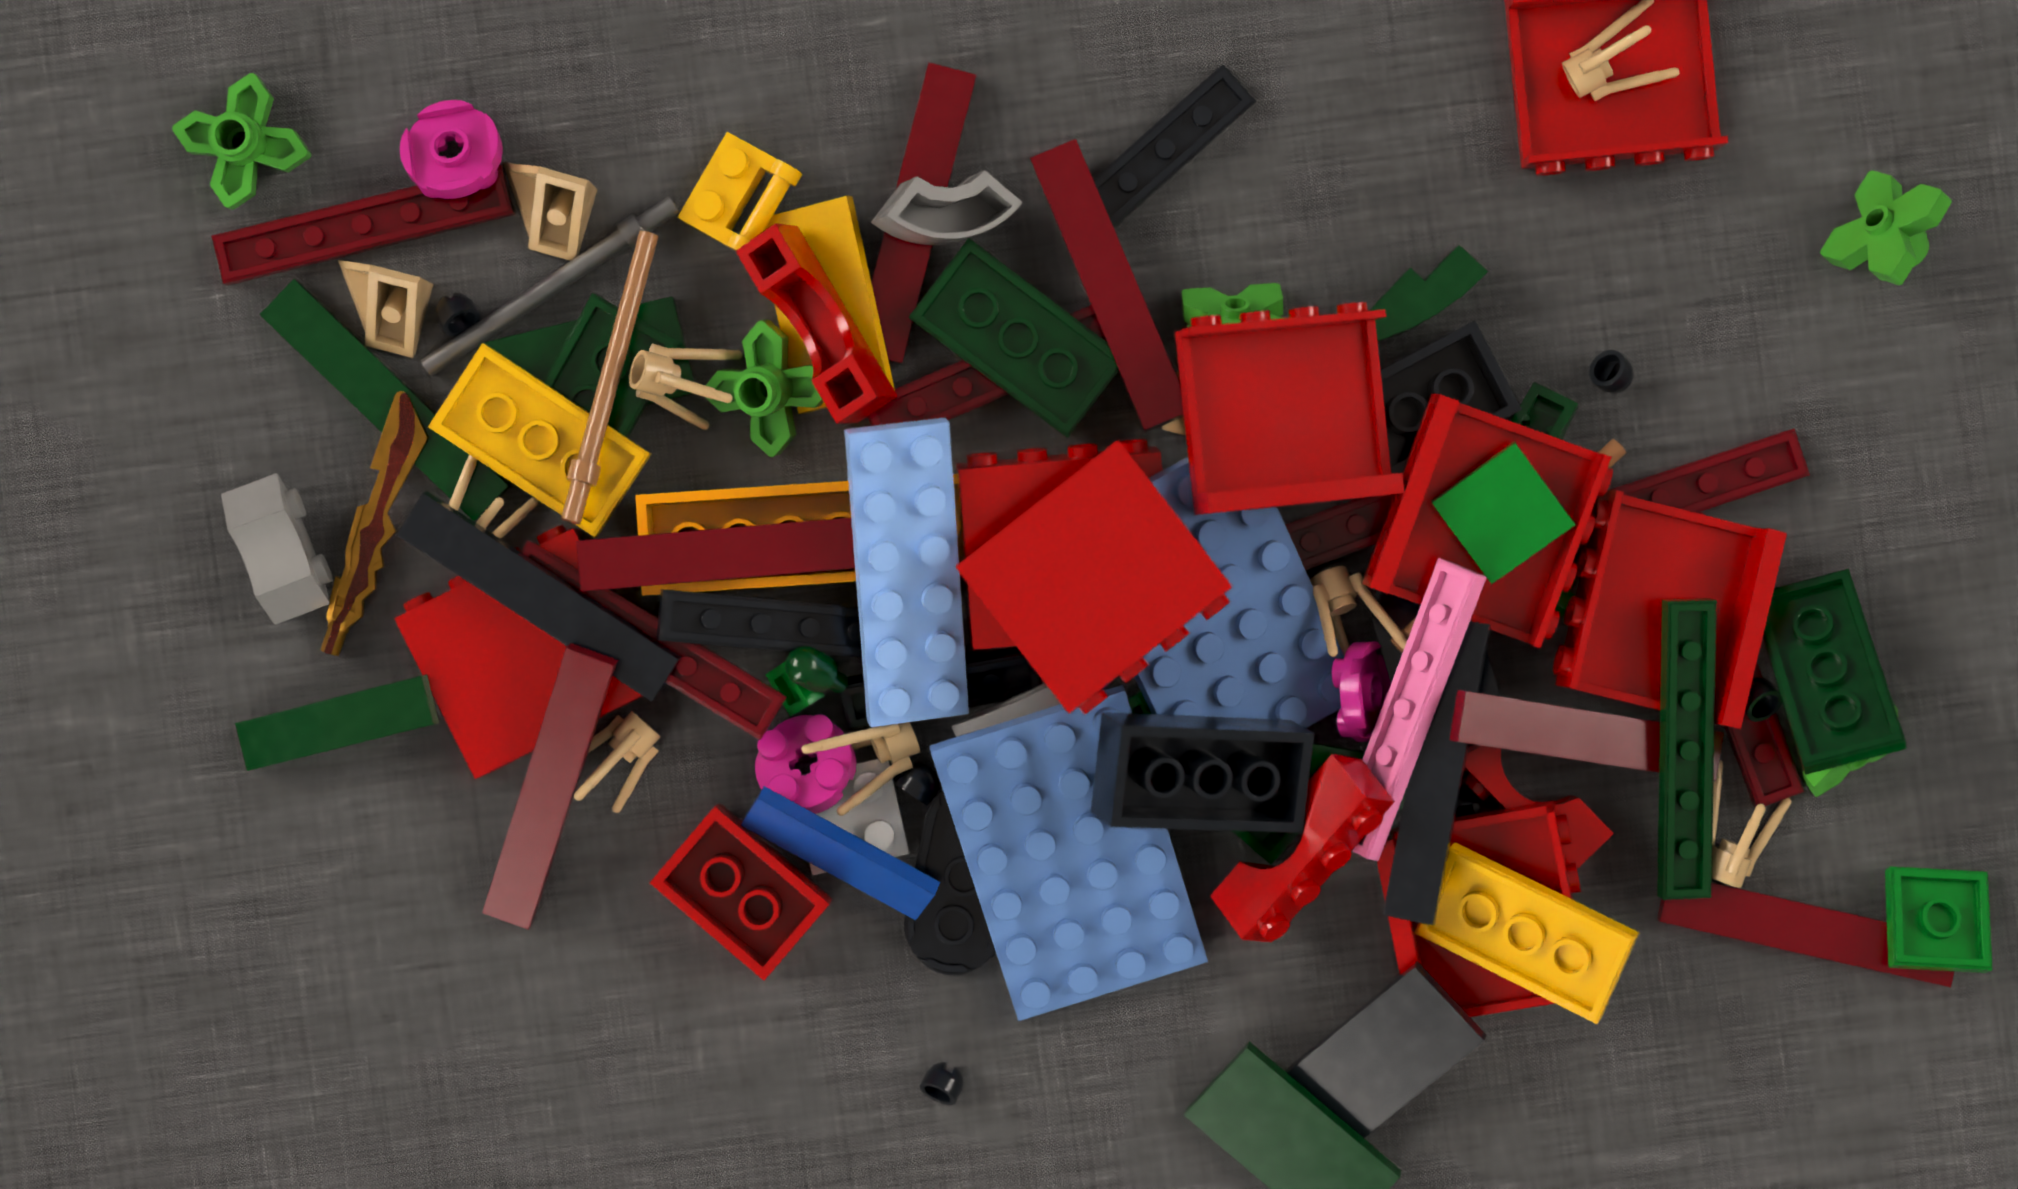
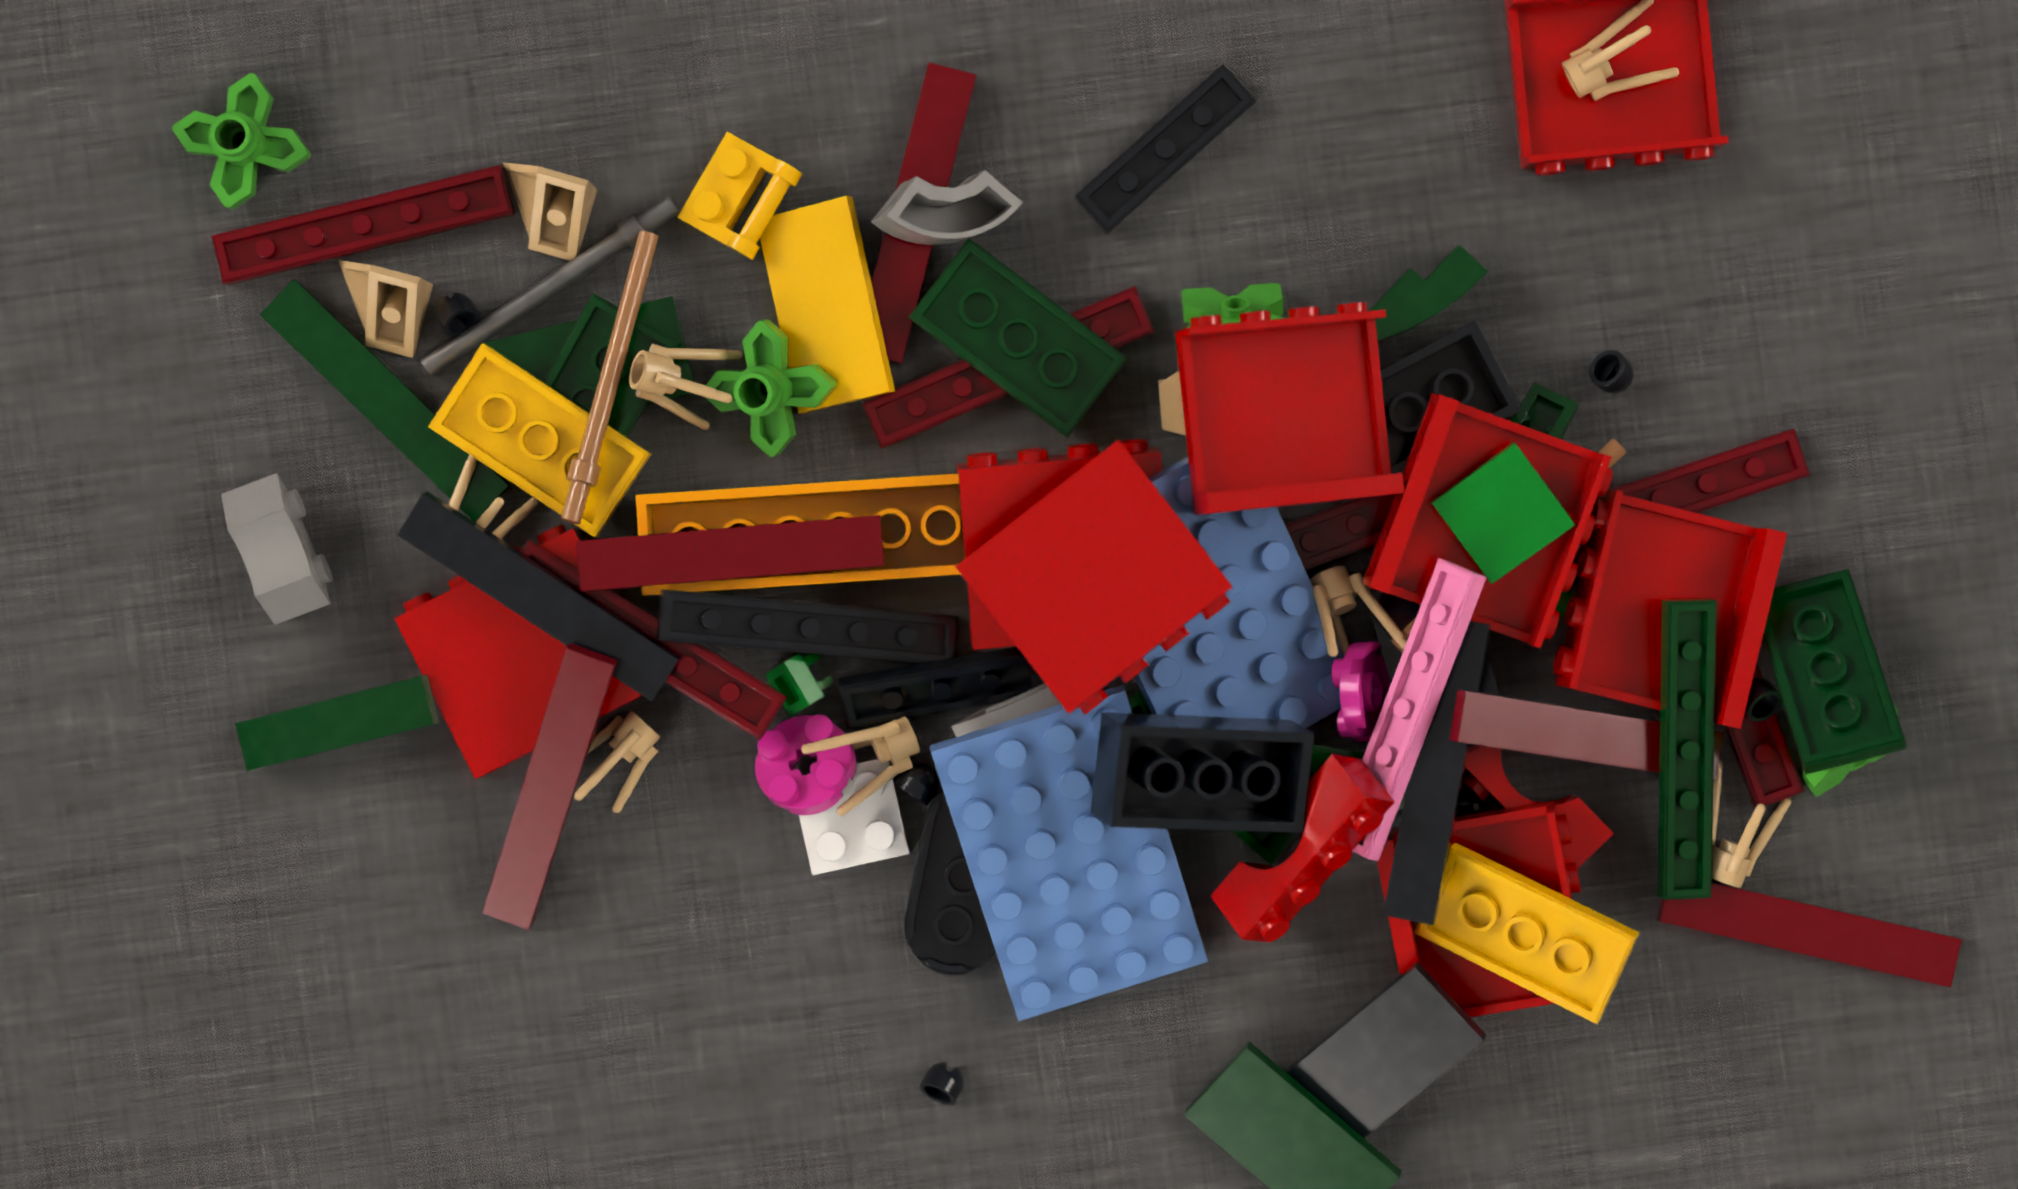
pearl gold sword [320,391,429,656] -> none
dark pink plate [400,100,503,199] -> none
red brick [649,803,833,981] -> none
red arch [736,223,898,424] -> none
blue tile [741,787,940,920] -> none
dark green cylinder [785,646,848,693] -> none
light blue plate [844,418,969,727] -> none
dark red tile [1030,139,1184,433] -> none
bright green plant [1820,170,1952,285] -> none
green tile [1885,866,1993,973] -> none

